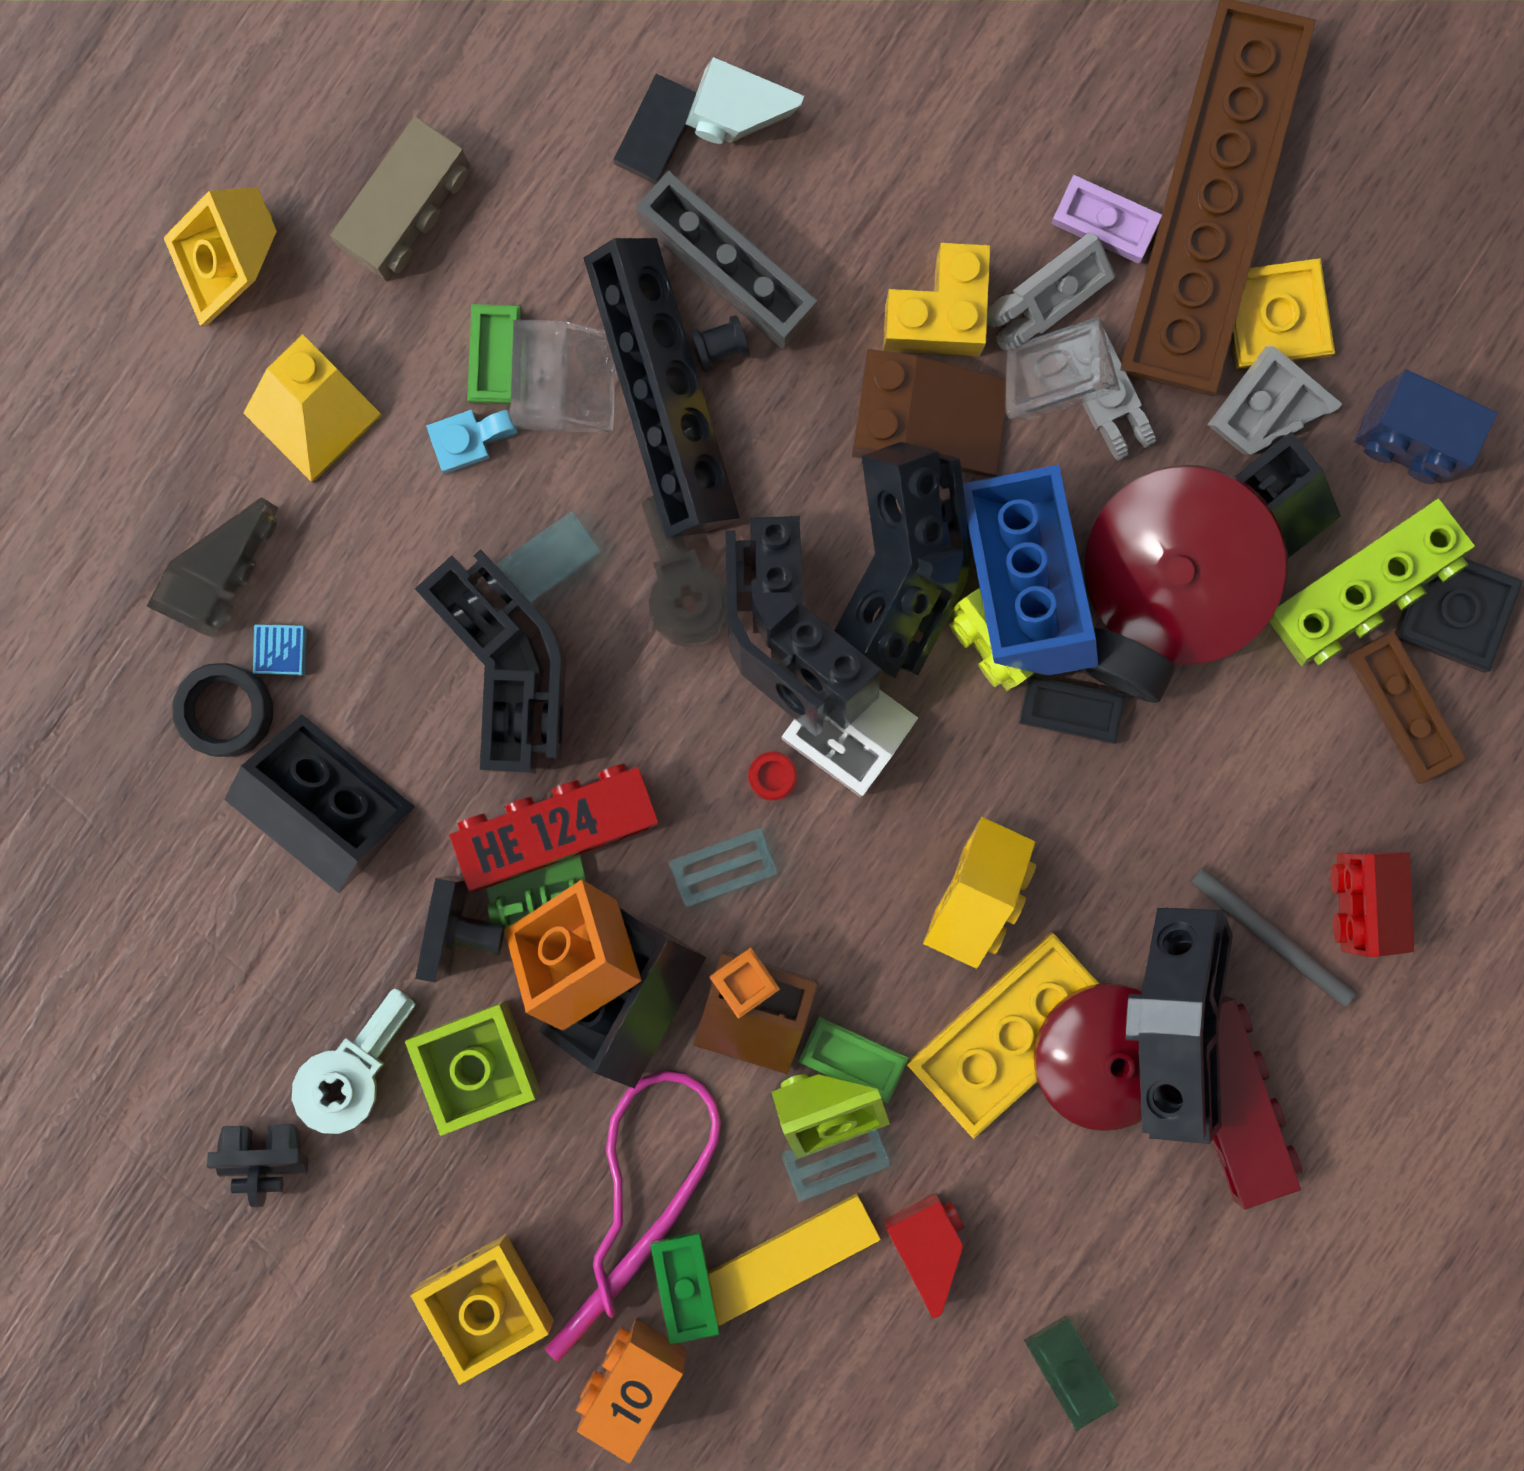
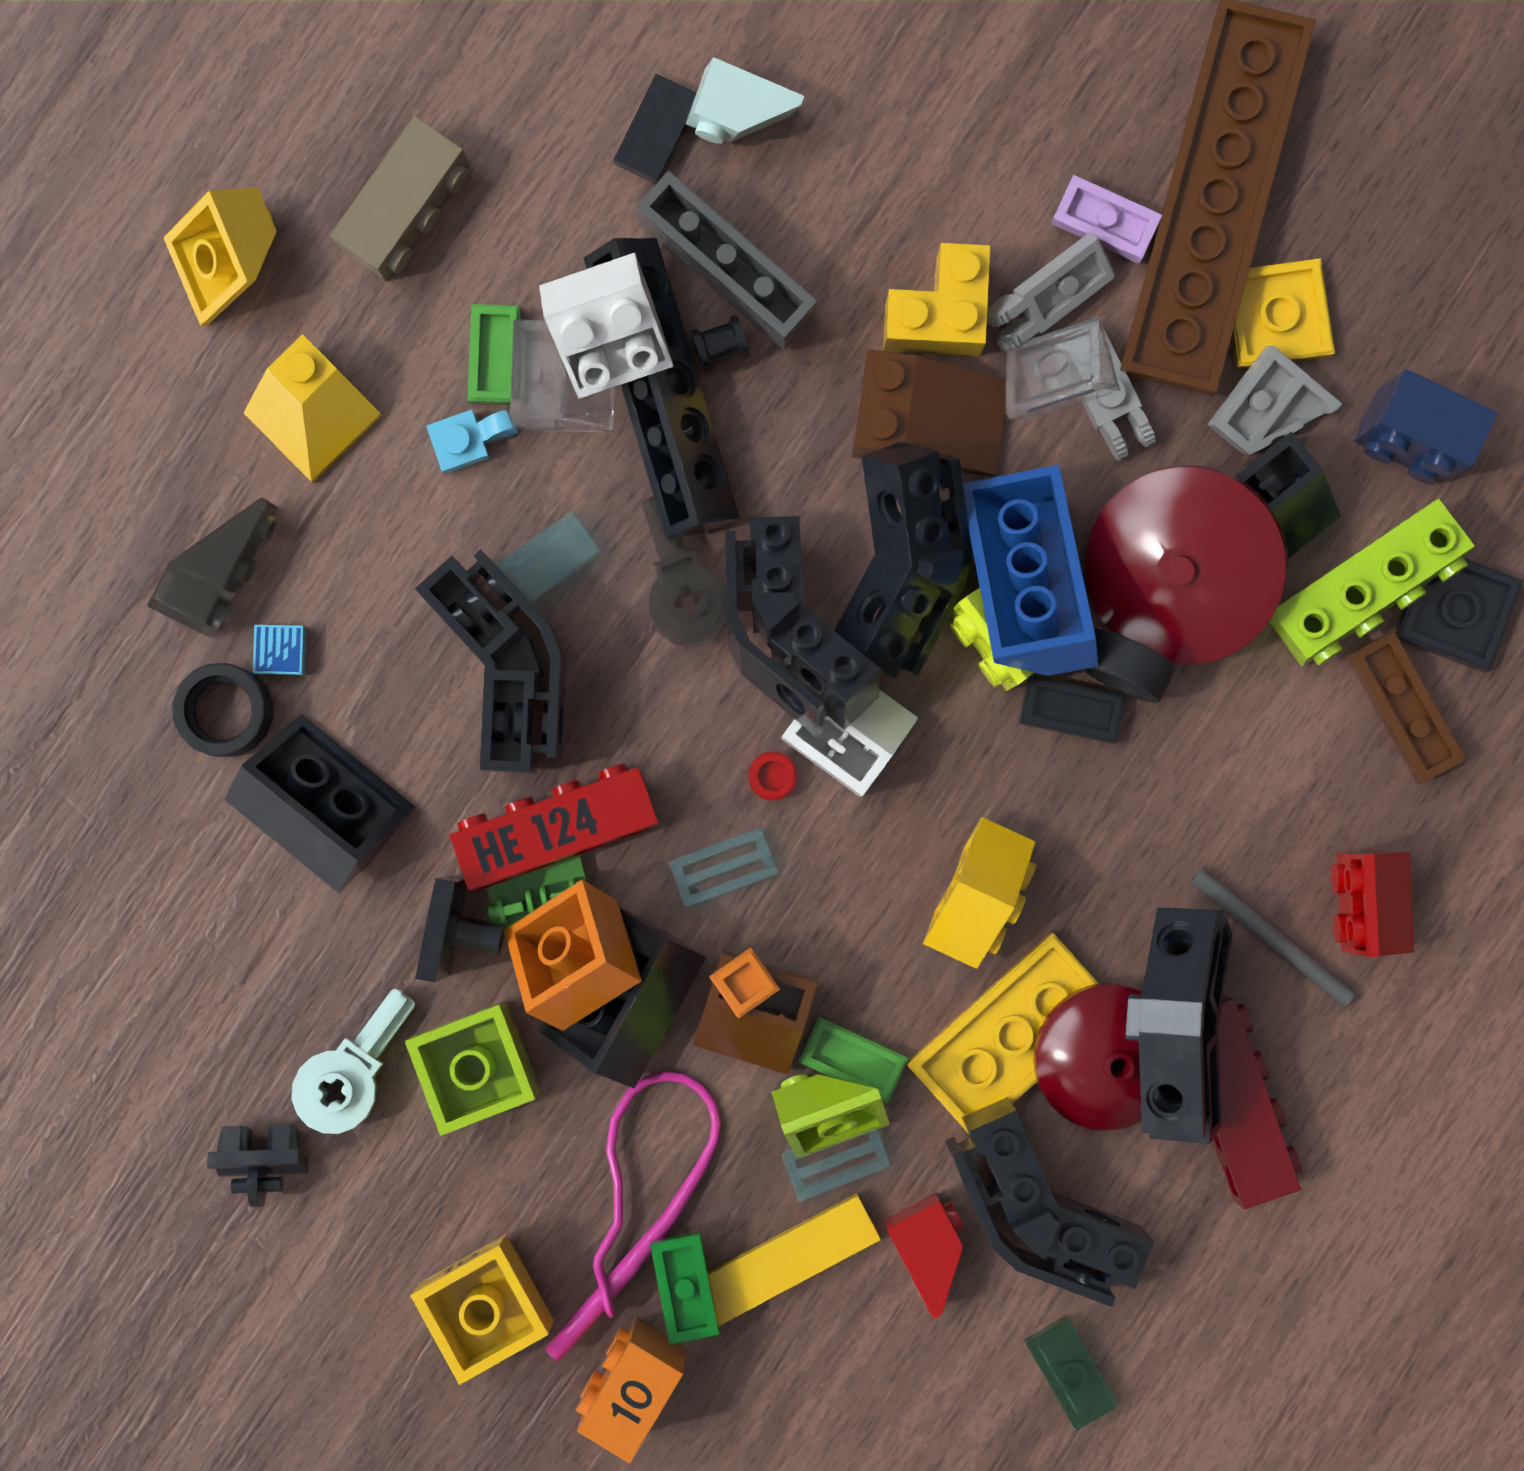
none -> white slope [539,253,673,399]
none -> black brick [945,1097,1154,1307]

